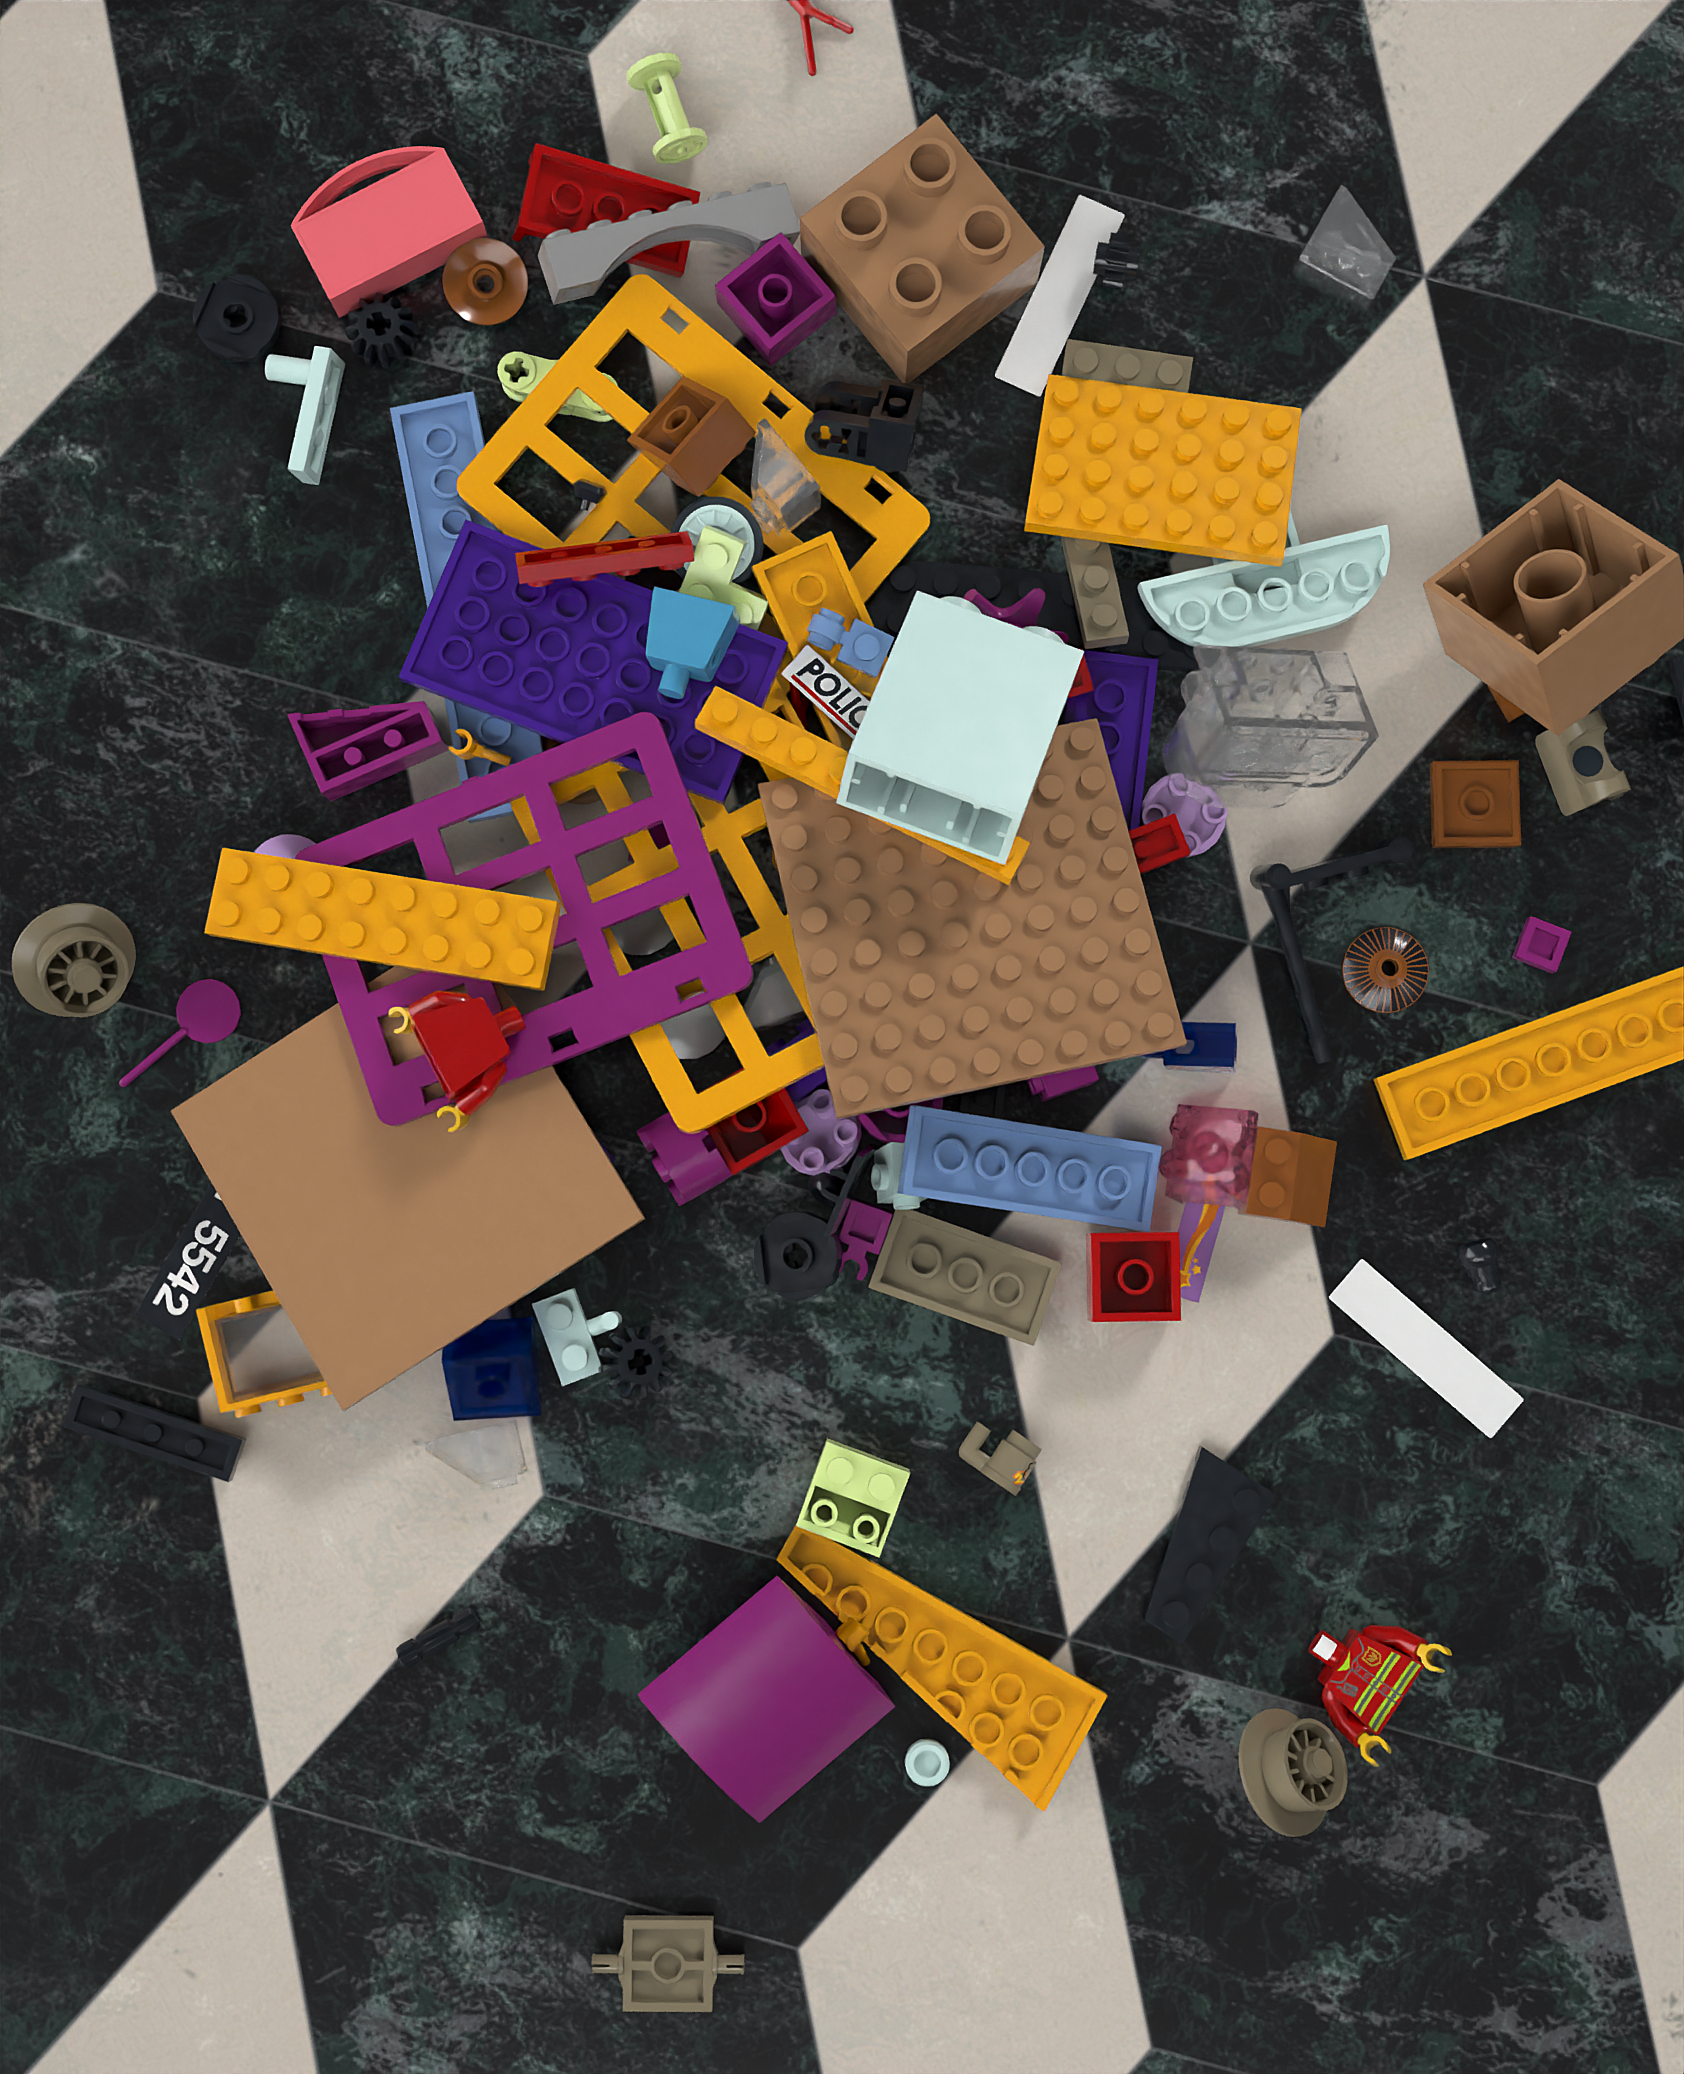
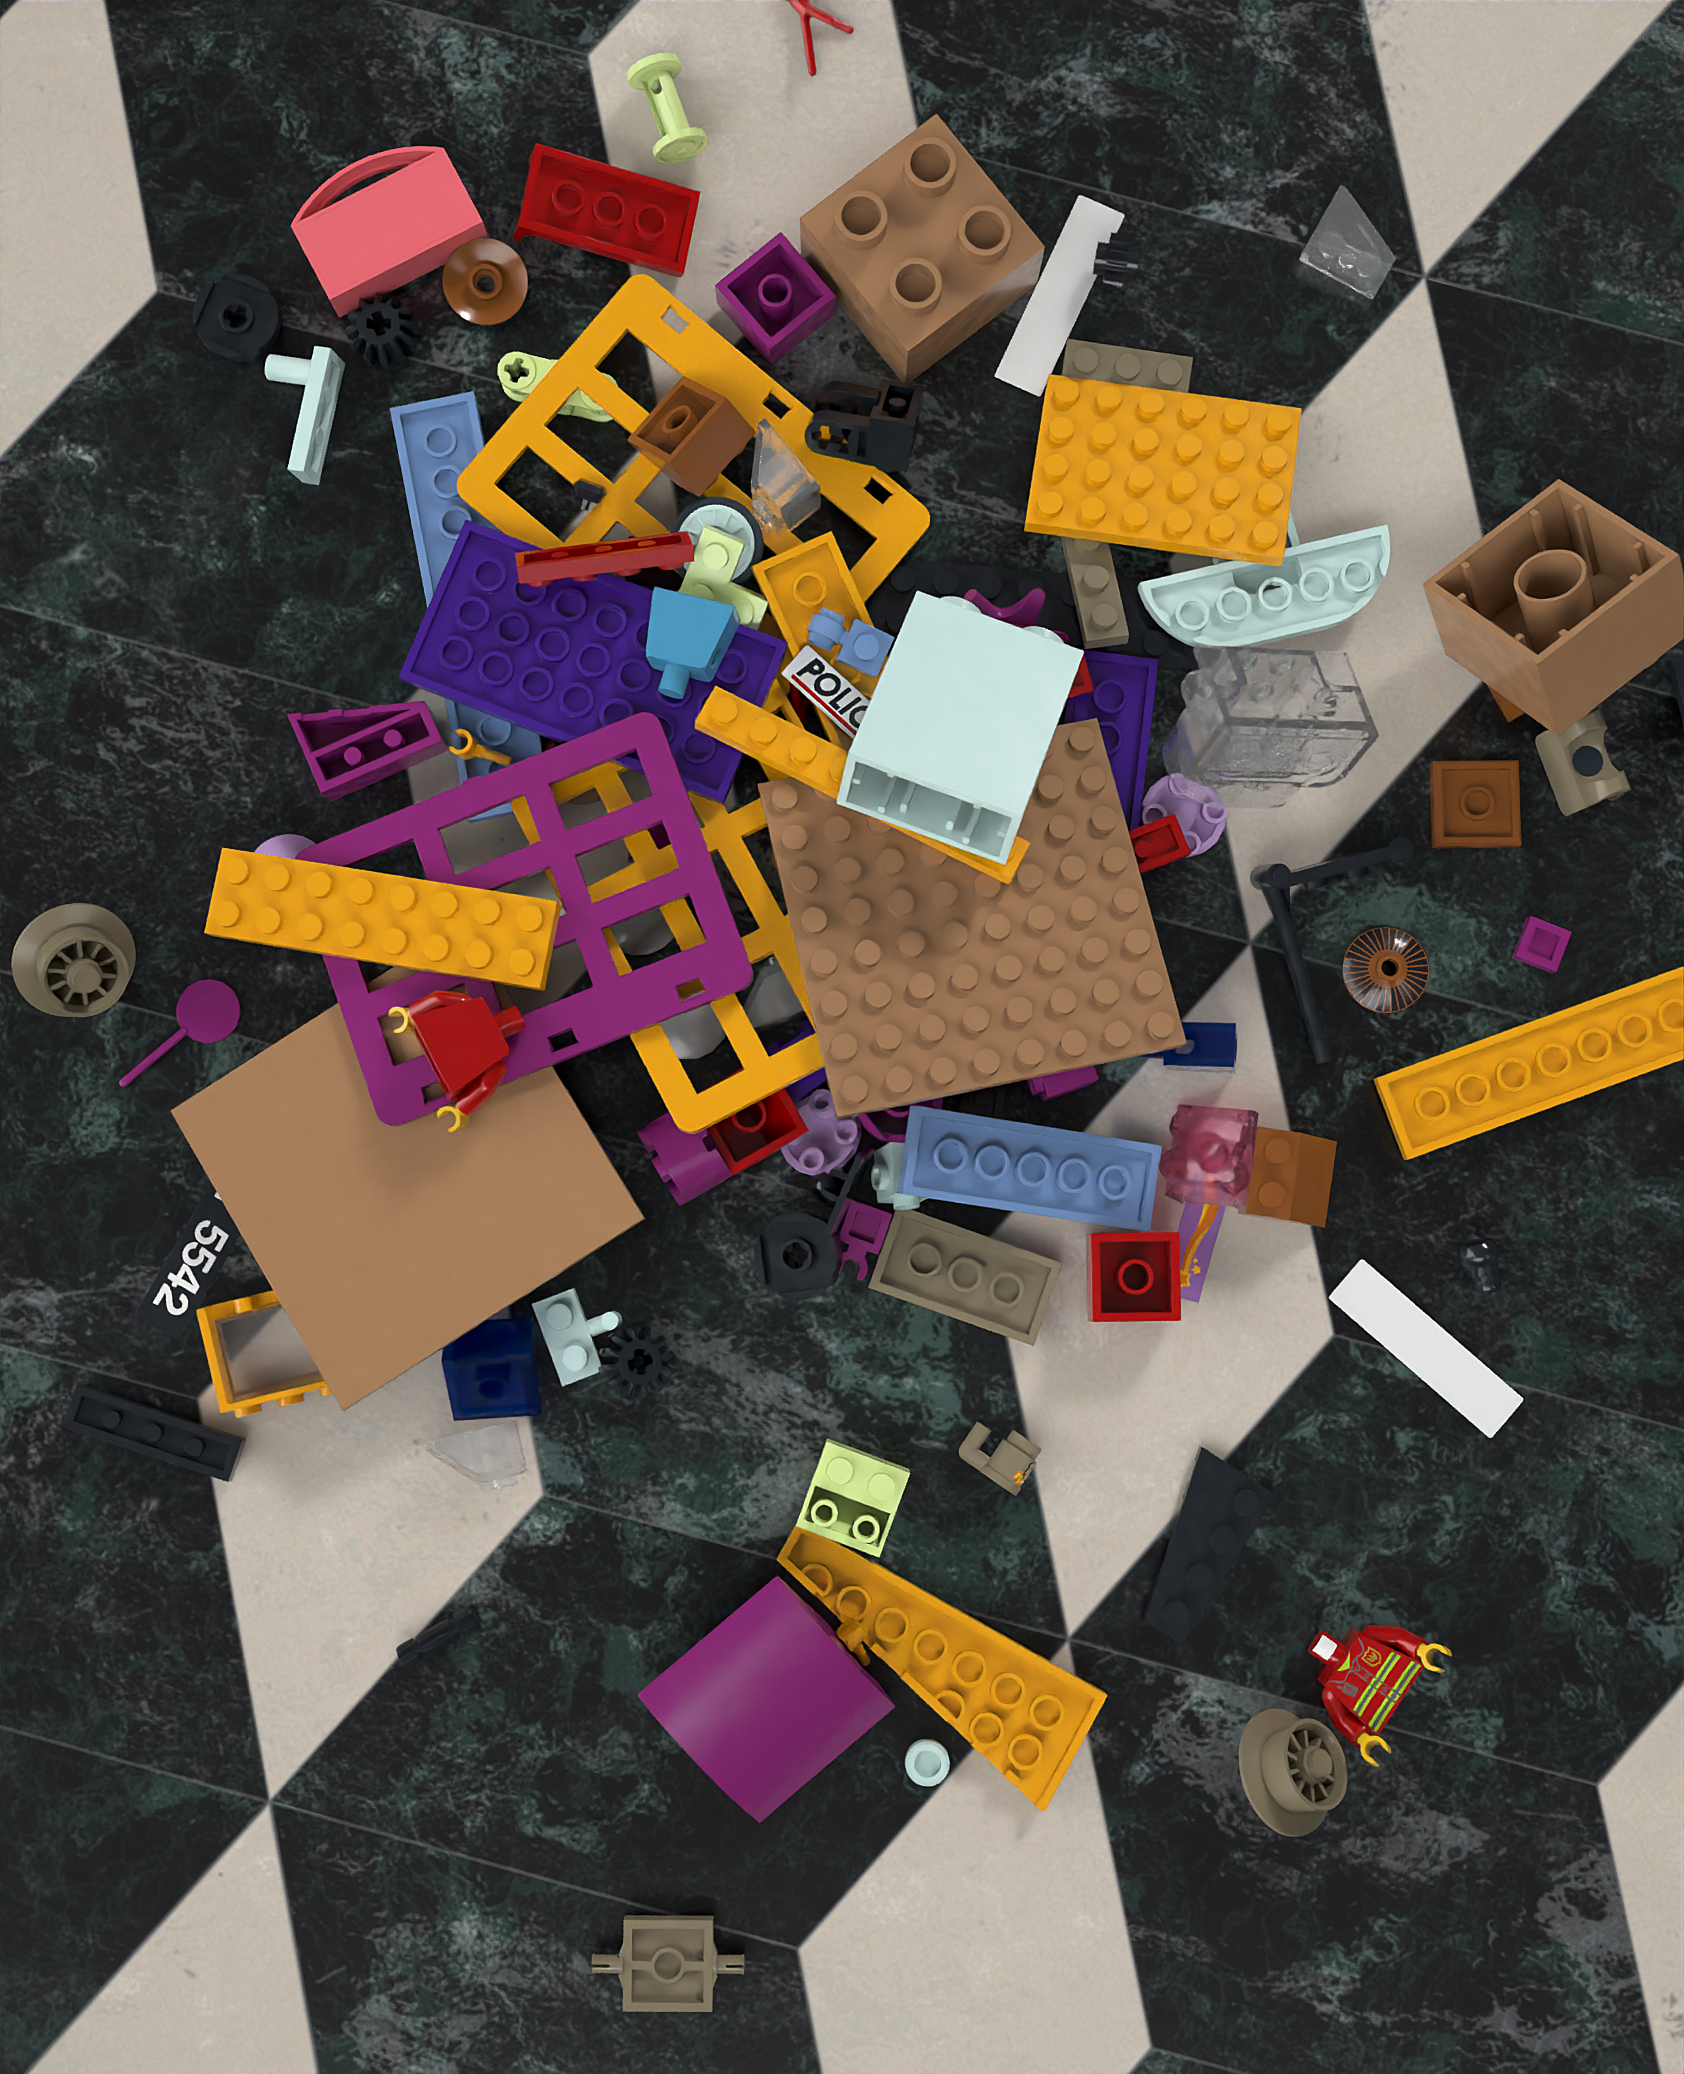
light grey arch [538,182,800,305] -> none

